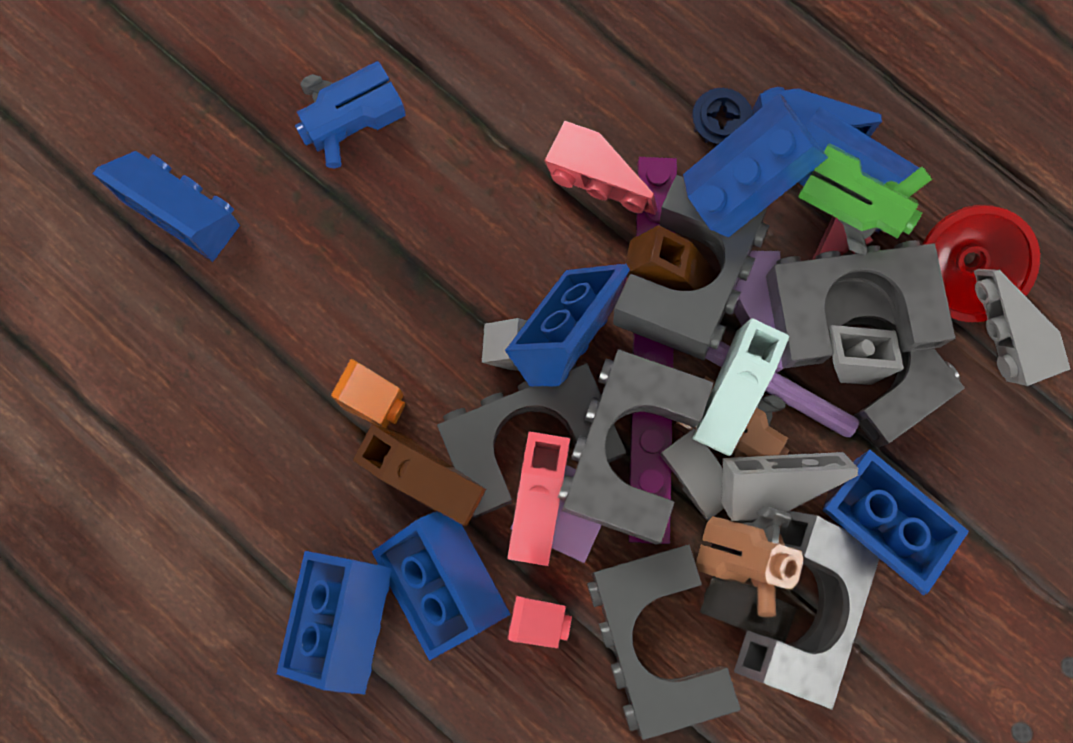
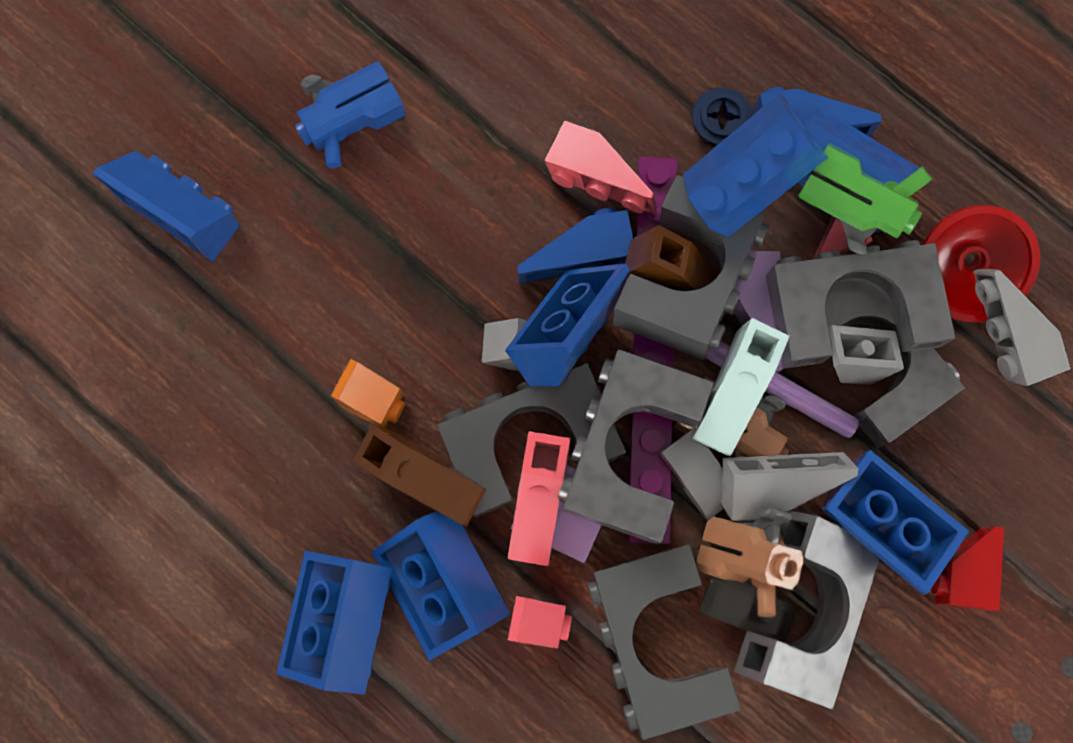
none -> blue slope [517,208,633,284]
none -> red slope [931,526,1004,611]

